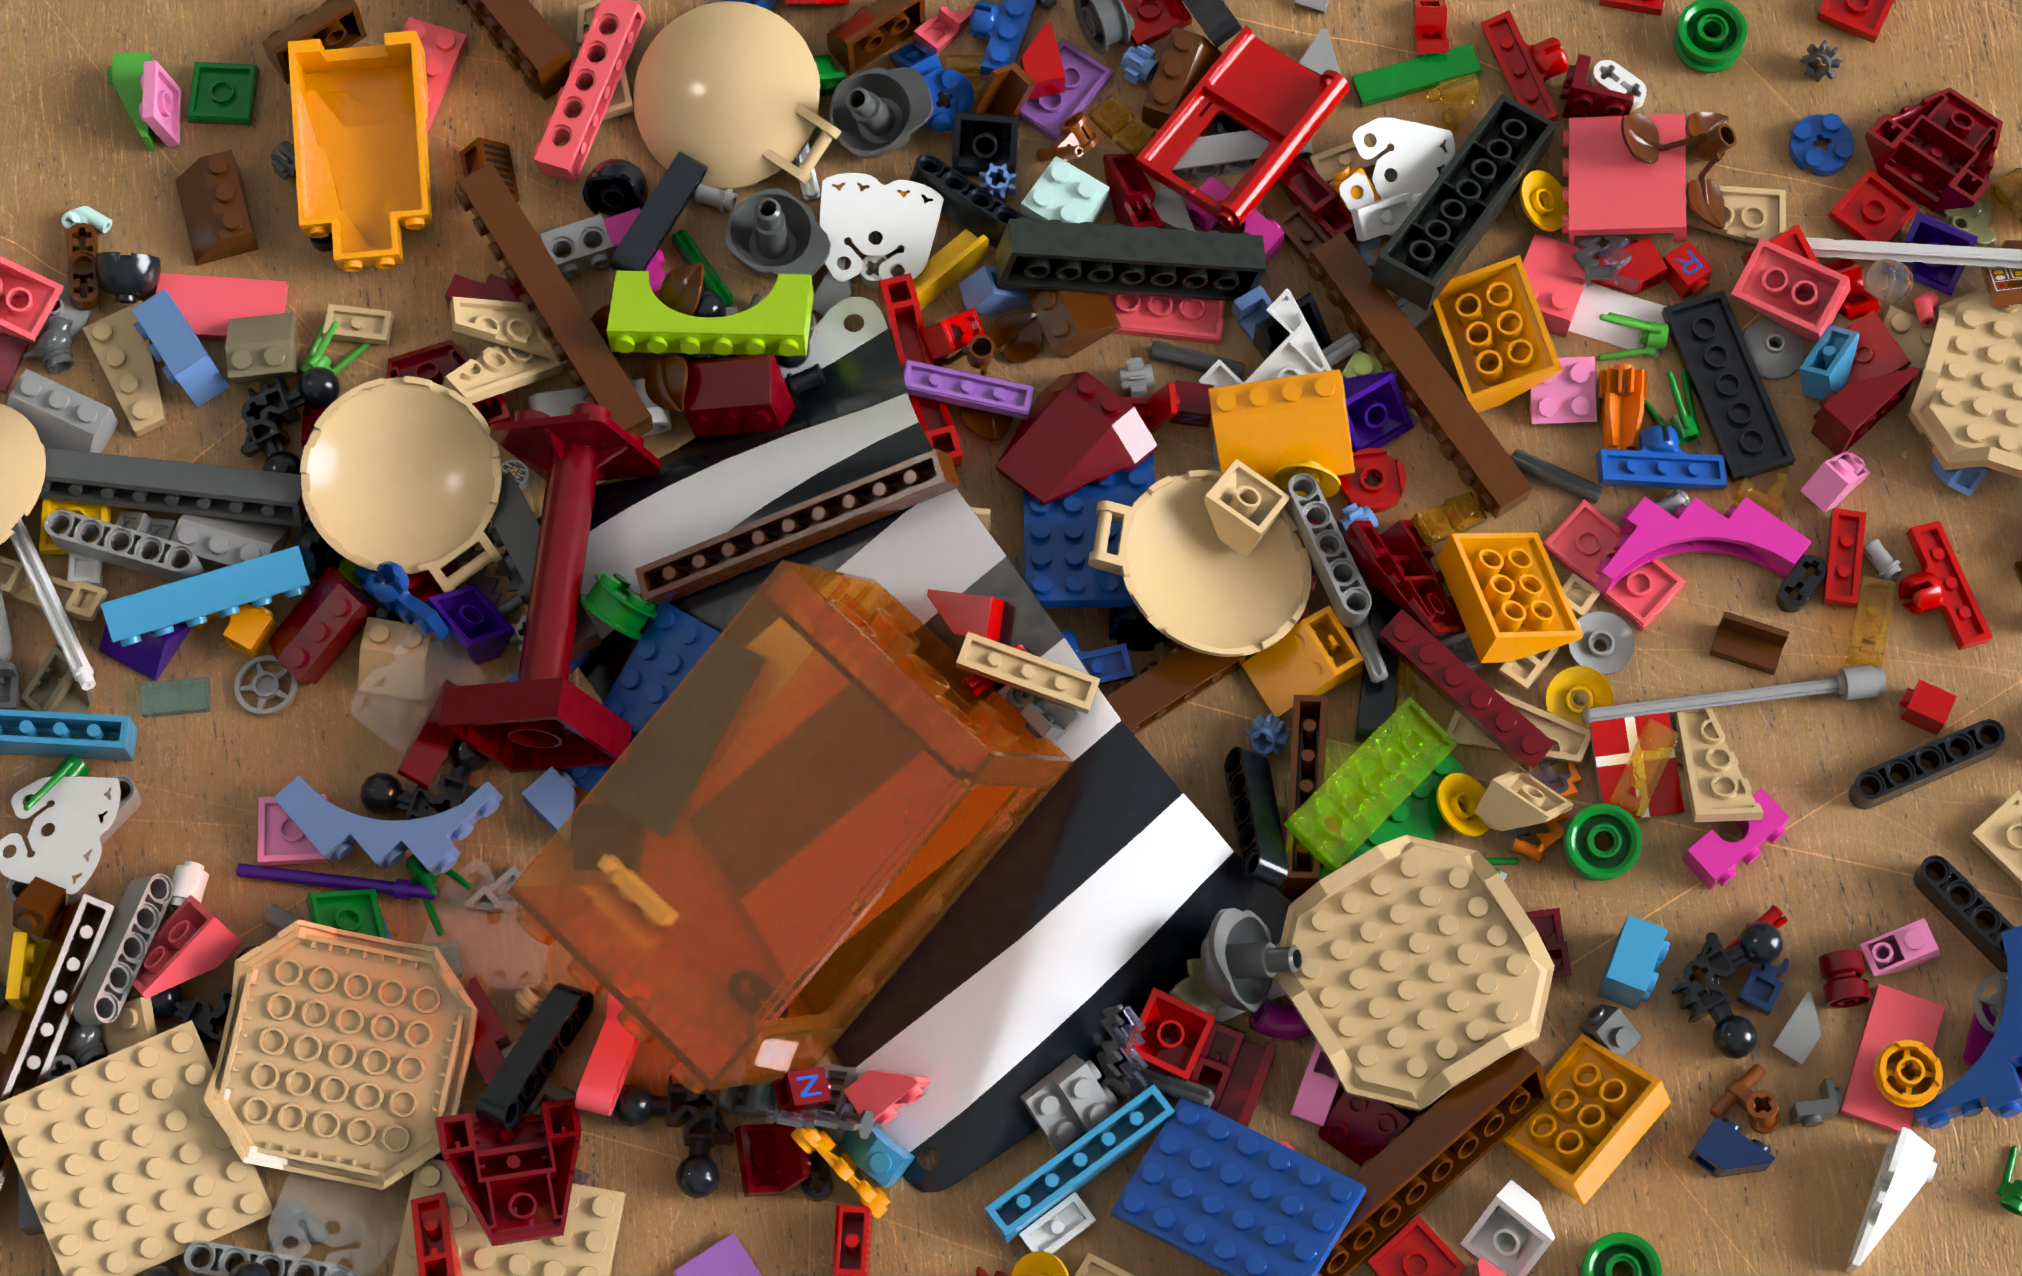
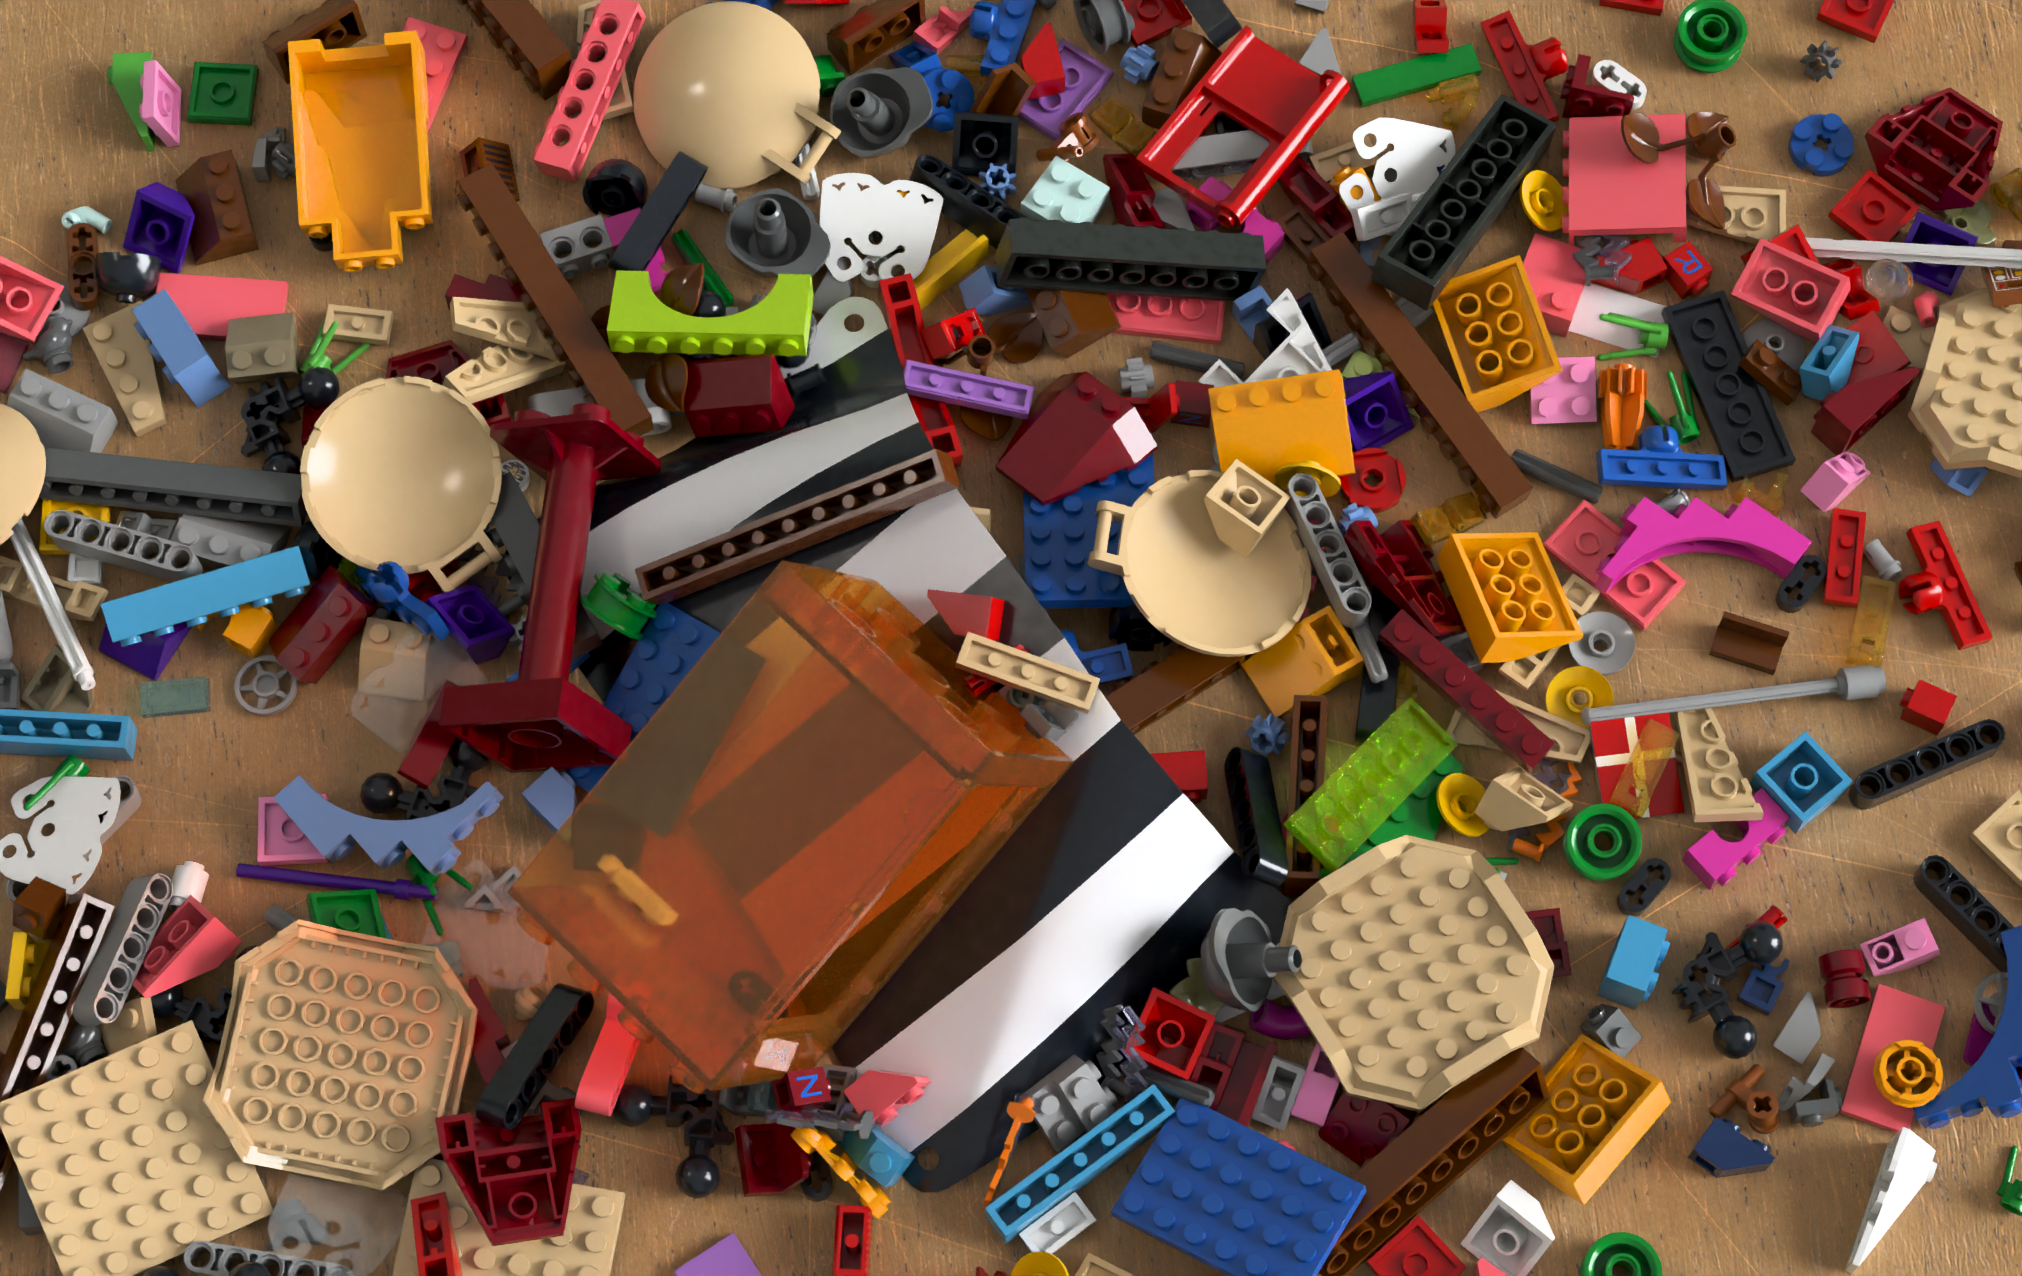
none -> dark purple slope [123,182,195,274]
none -> light grey slope [252,127,286,182]
none -> orange piece [983,1093,1042,1210]
none -> red slope [1151,750,1208,804]
none -> light grey slope [1251,1055,1307,1131]
none -> black beam [1617,858,1671,917]
none -> reddish brown plate [1738,339,1802,406]
none -> dark azure brick [1750,731,1852,834]
none -> light grey slope [1778,1053,1835,1113]

